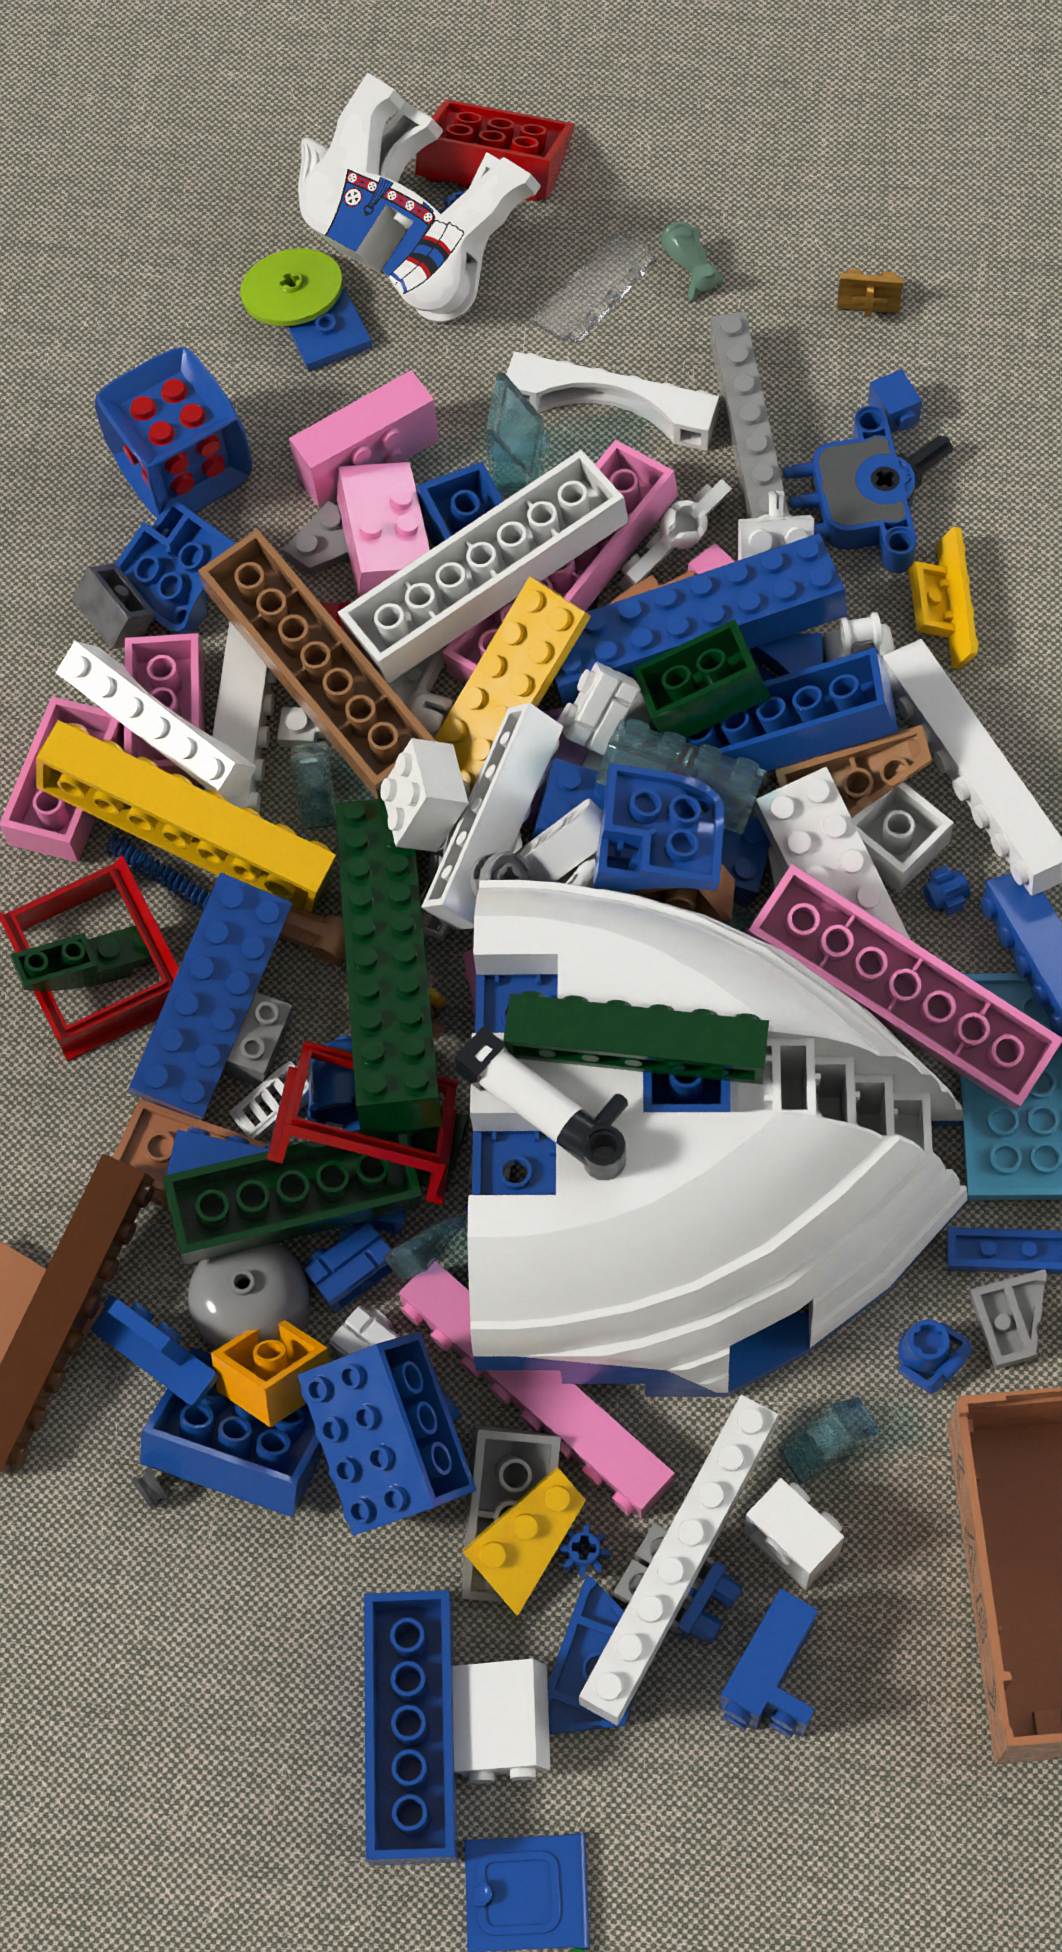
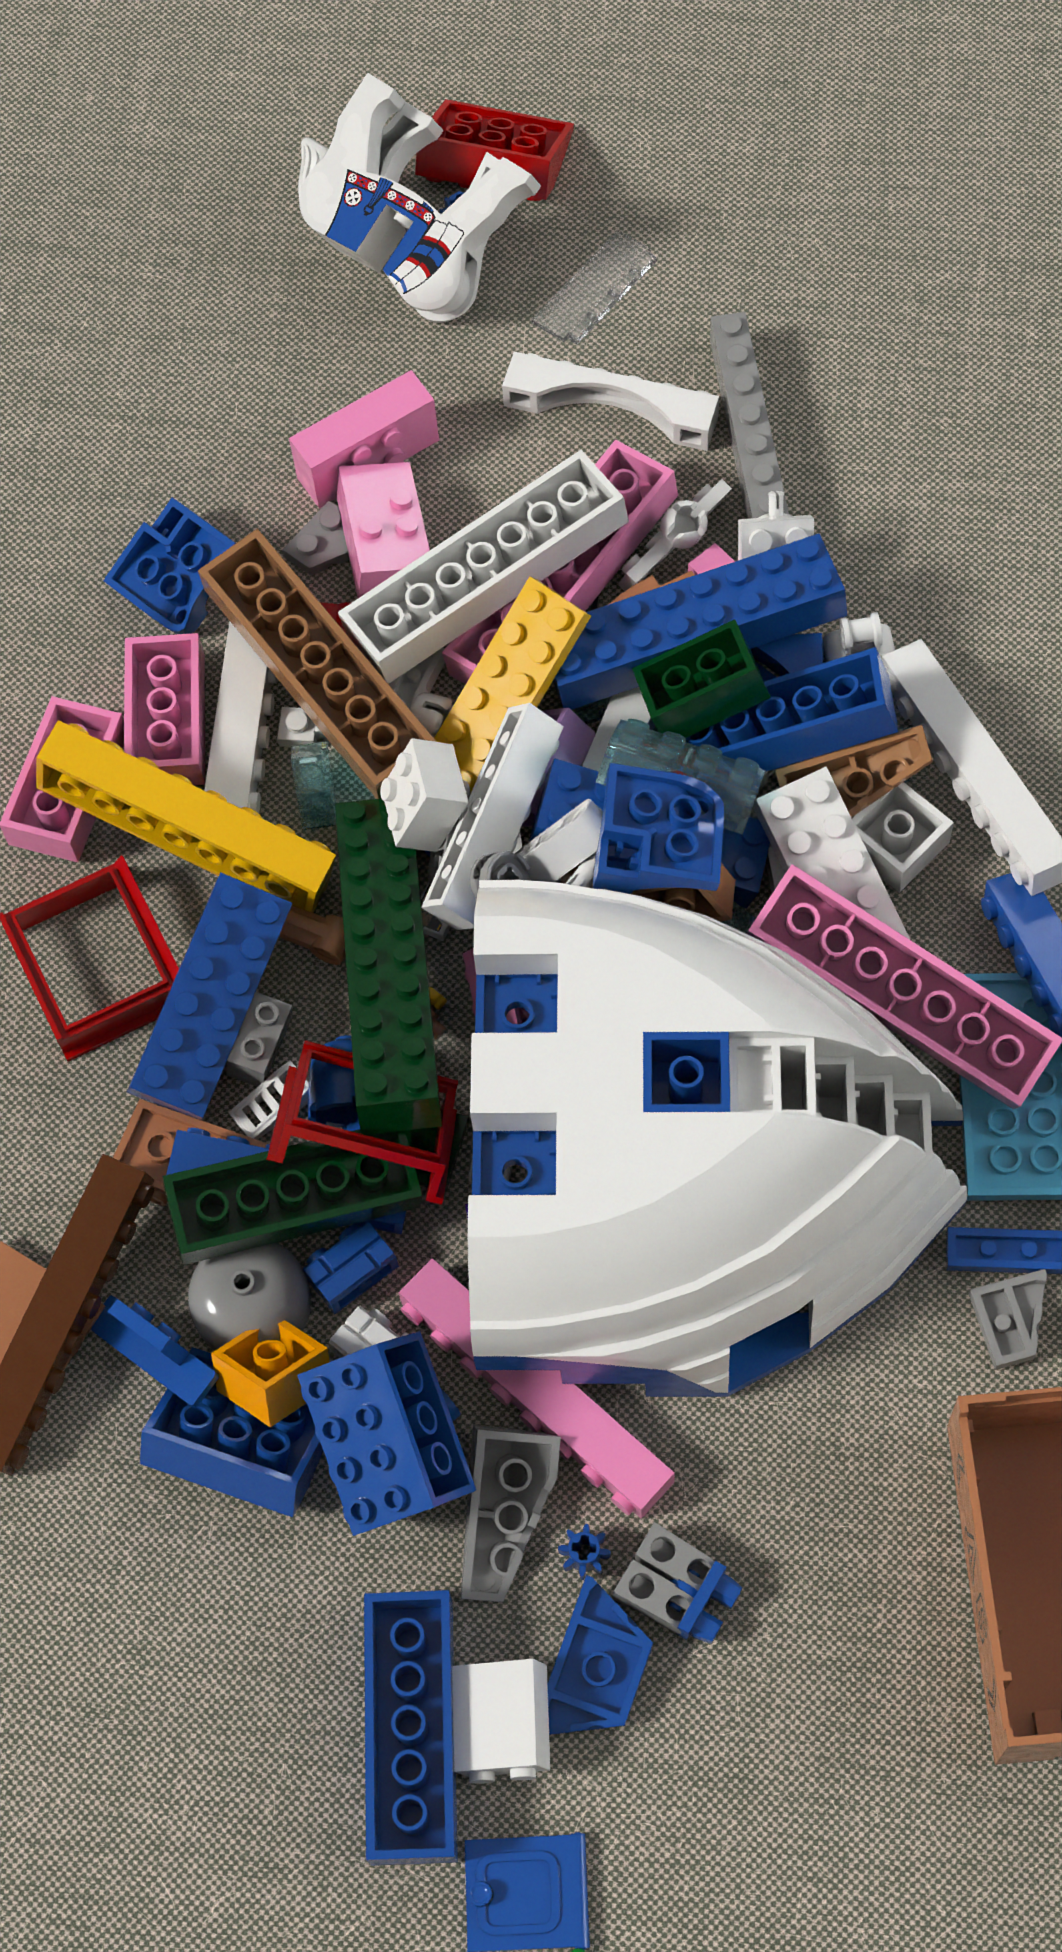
dark green slope [10,920,160,991] -> none
white arch [56,641,257,799] -> none
flat silver brick [72,563,156,650] -> none
blue piece [95,347,252,518] -> none
blue piece [106,833,211,911] -> none
dark grey bush [131,1468,169,1510] -> none
lime piece [240,248,343,326] -> none
blue plate [286,288,372,372] -> none
clear light blue slope [384,1214,466,1280] -> none
blue brick [416,461,503,547] -> none
piece [455,1027,628,1181] -> none
yellow wing [462,1467,586,1617] -> none
clear light blue slope [486,372,550,496] -> none
dark green brick [503,991,769,1085] -> none
white brick [560,662,641,755] -> none
white brick [579,1395,779,1726] -> none
sand green animal [660,222,723,301] -> none
blue brick [719,1588,819,1738] -> none
white brick [744,1478,844,1591] -> none
clear light blue slope [778,1397,881,1484] -> none
piece [782,406,953,573] -> none
pearl gold hips [837,269,903,317] -> none
blue brick [868,369,922,433] -> none
blue piece [897,1319,973,1394] -> none
yellow bracket [909,526,979,670] -> none
blue gear [923,865,970,916] -> none

